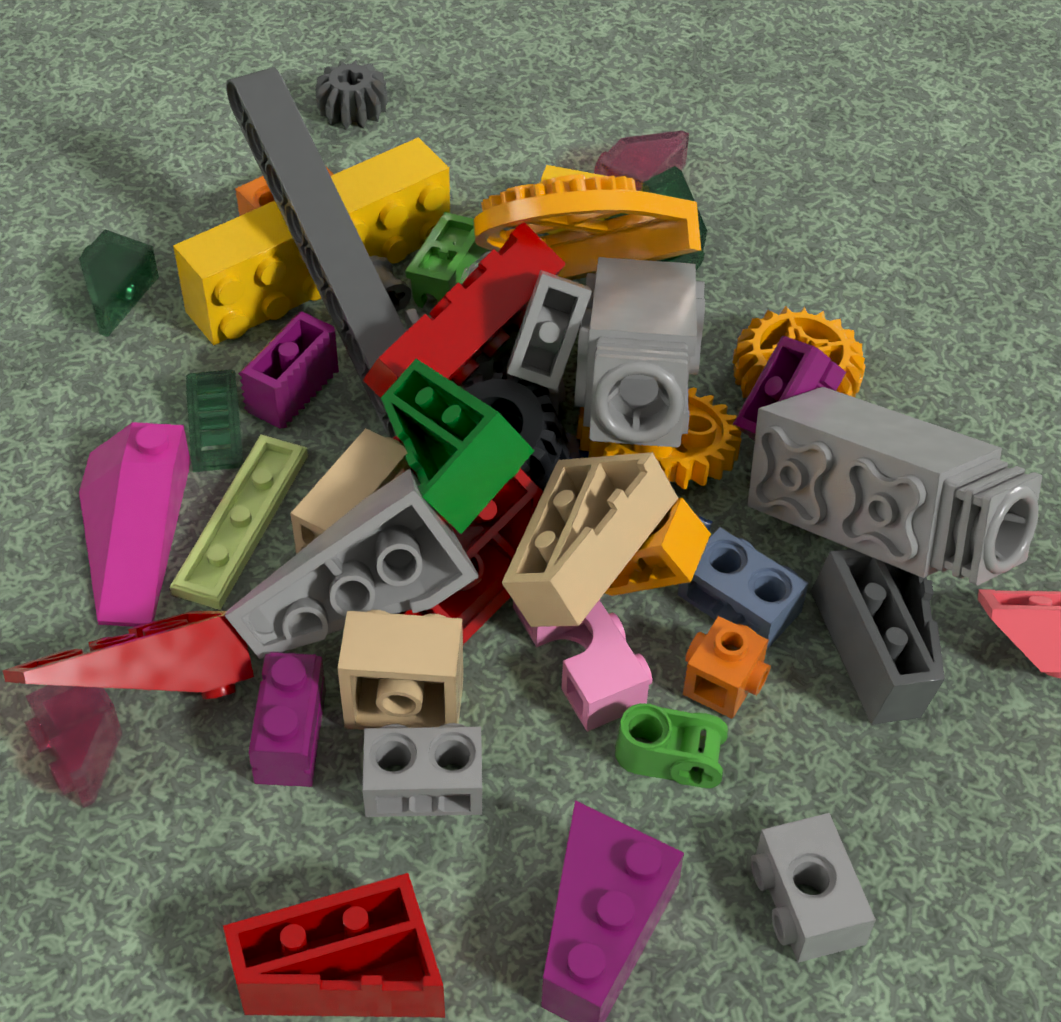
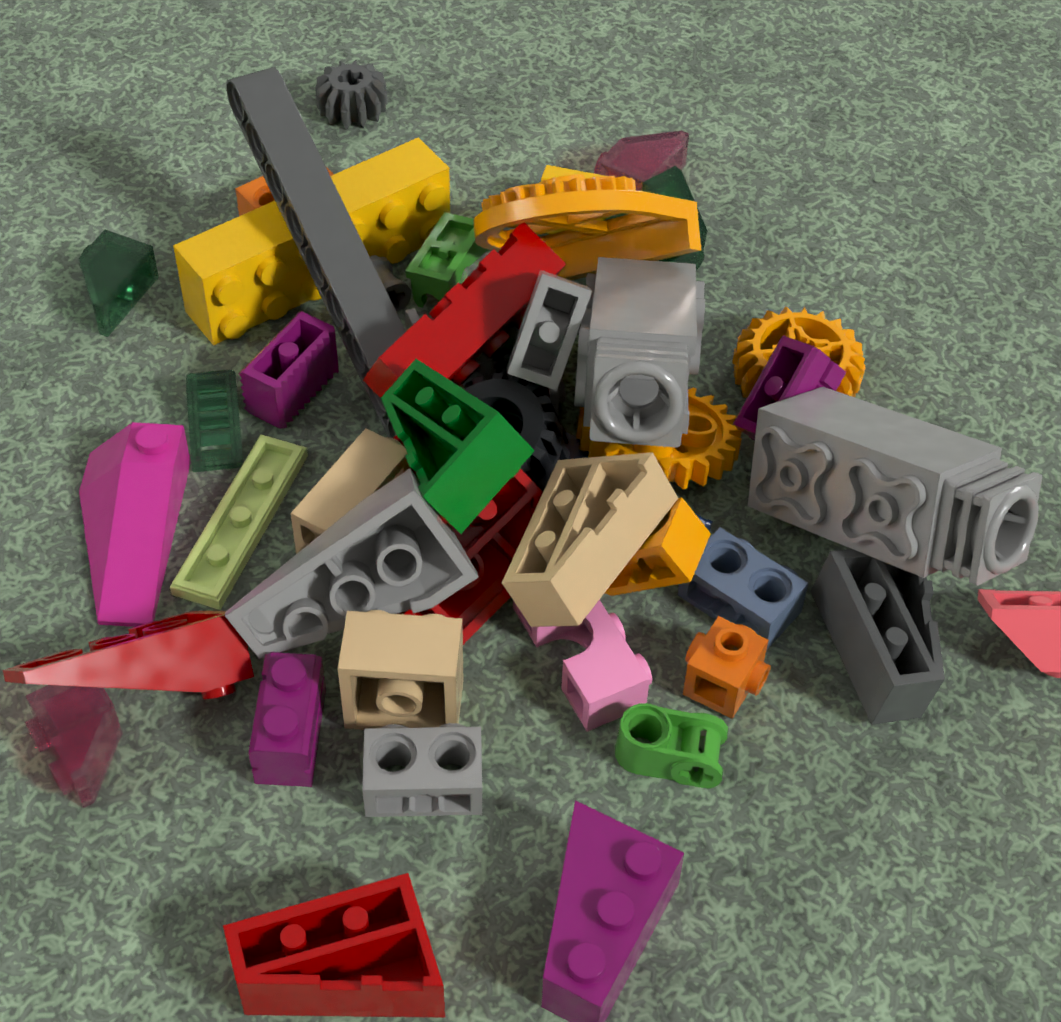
light grey brick [751,813,876,963] -> none

